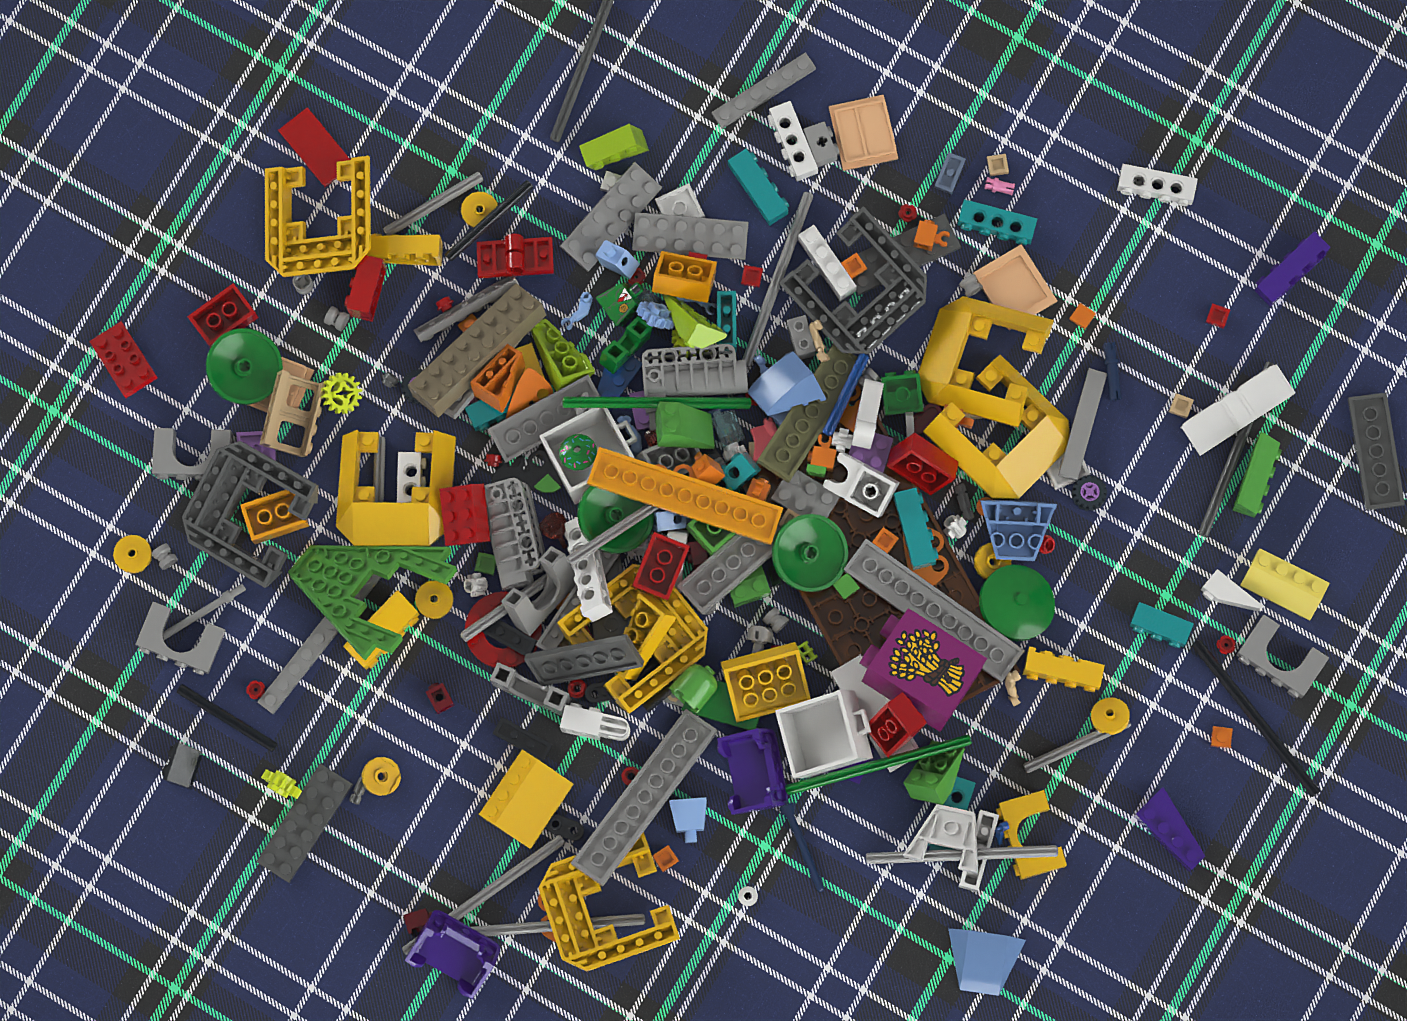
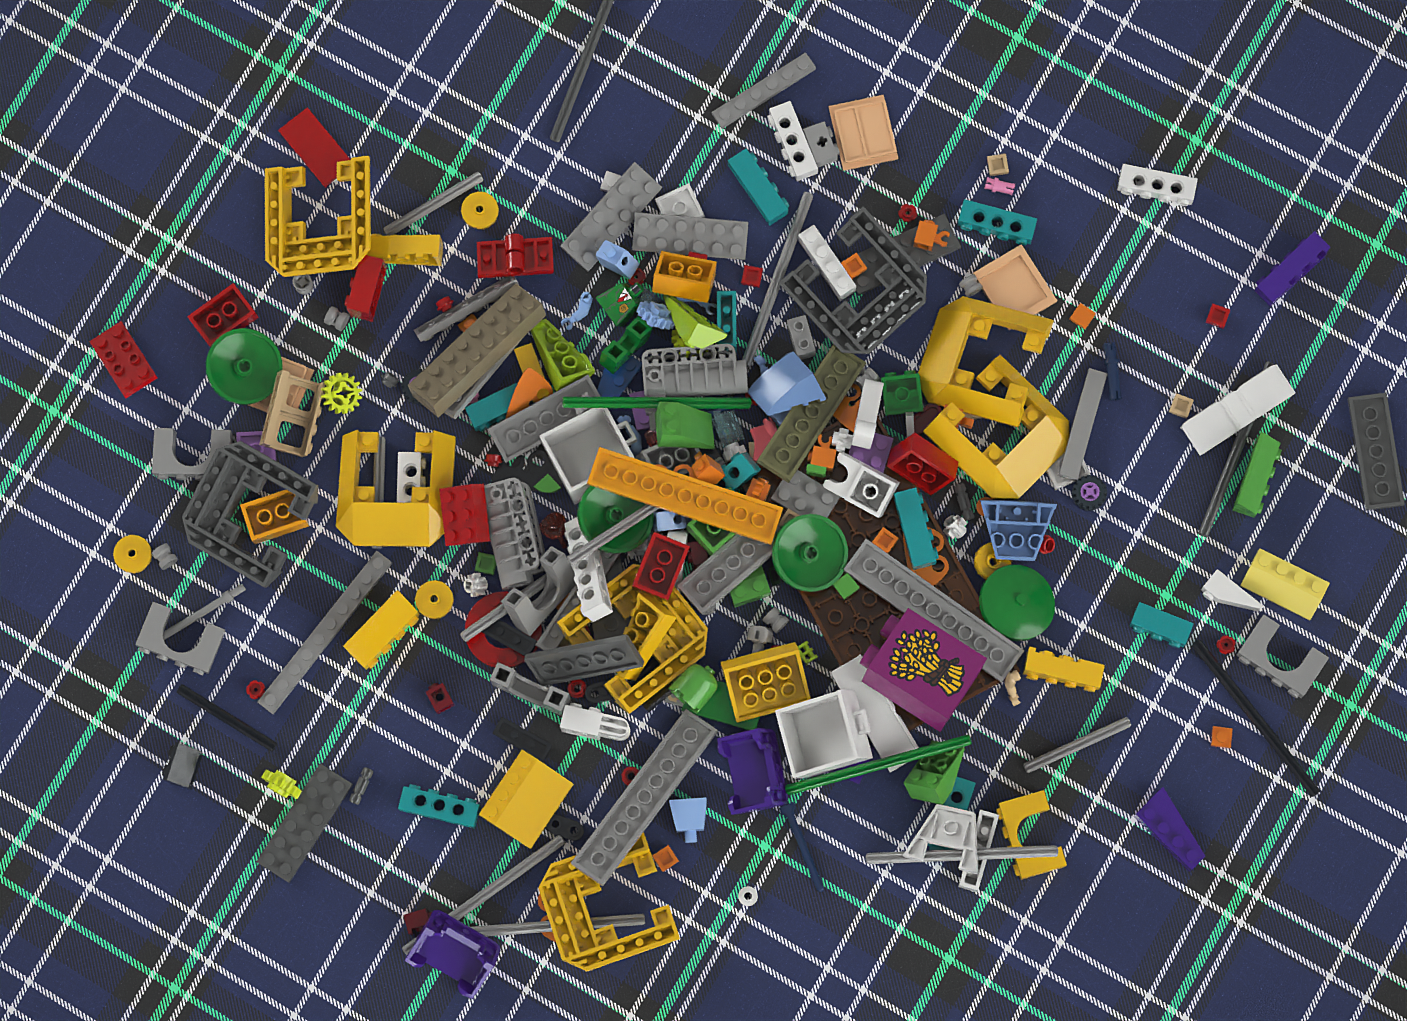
bright green wing [288,545,457,660] -> none
yellow plate [362,757,401,796] -> none
black axle [445,180,533,261] -> none
orange wedge [470,344,525,413] -> none
green dish [559,434,597,471] -> none
lime wedge [579,124,649,170] -> none
tan arm [809,320,830,362] -> none
blue axle [823,354,869,437] -> none
red brick [864,692,927,757] -> none
sand blue plate [934,152,966,195] -> none
medium blue wedge [948,928,1026,996] -> none
blue piece [995,821,1009,845] -> none
yellow plate [1091,698,1130,735] -> none
none -> teal brick [398,784,481,829]

